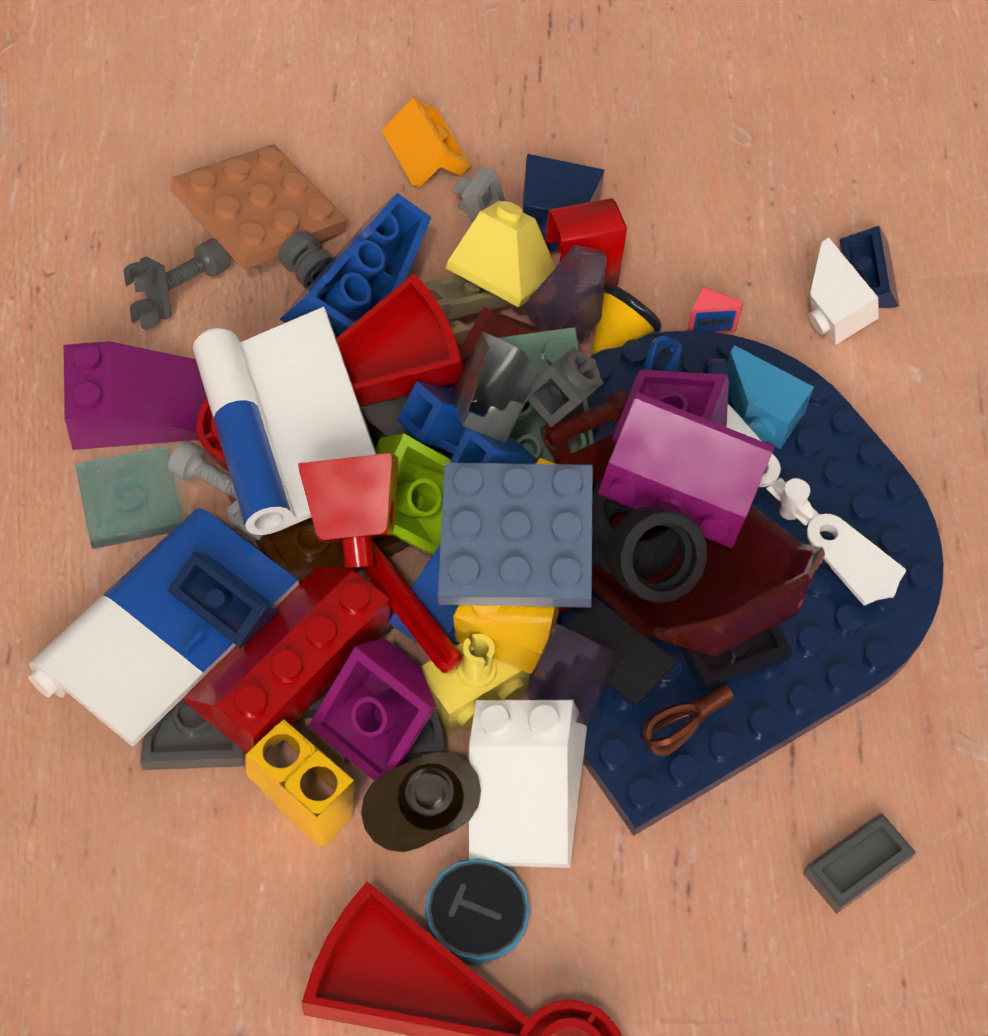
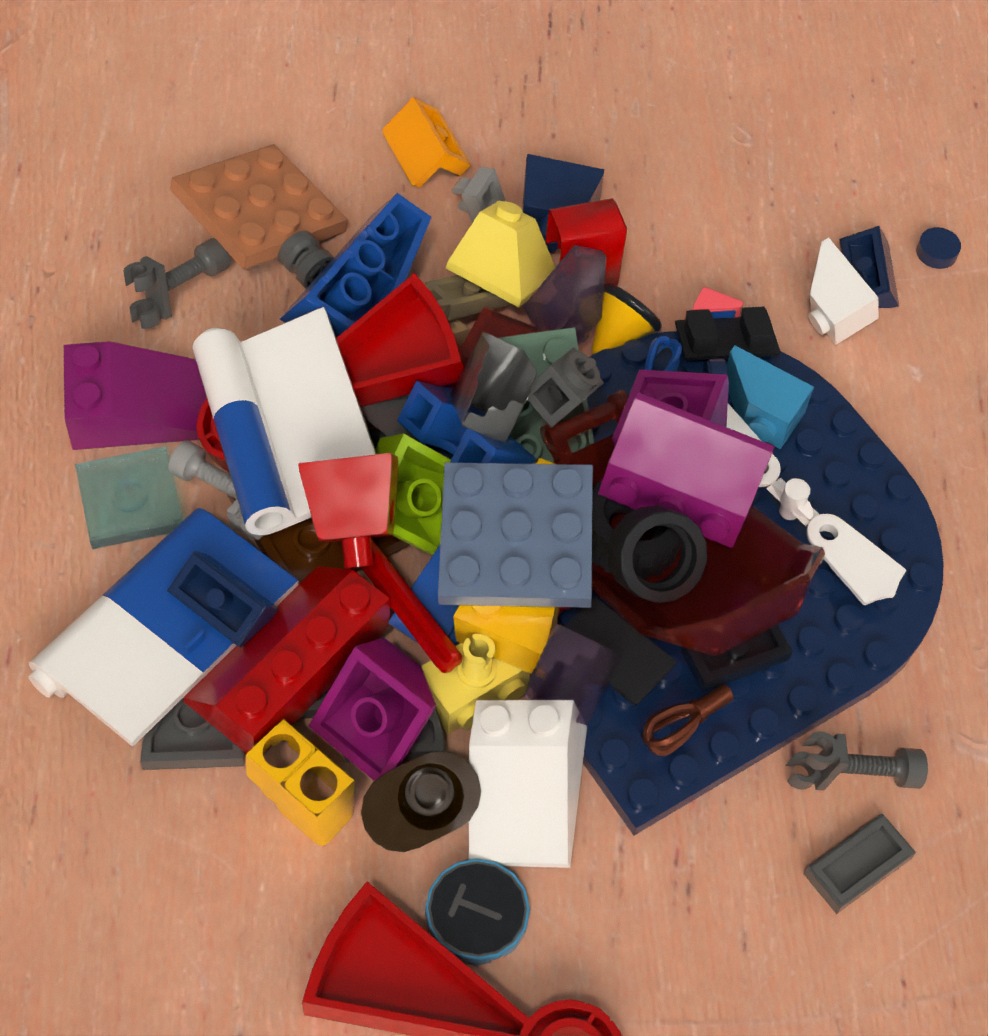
none -> black piece [675,306,781,361]
none -> dark grey bar [785,731,928,790]
none -> dark blue tile [916,227,961,269]

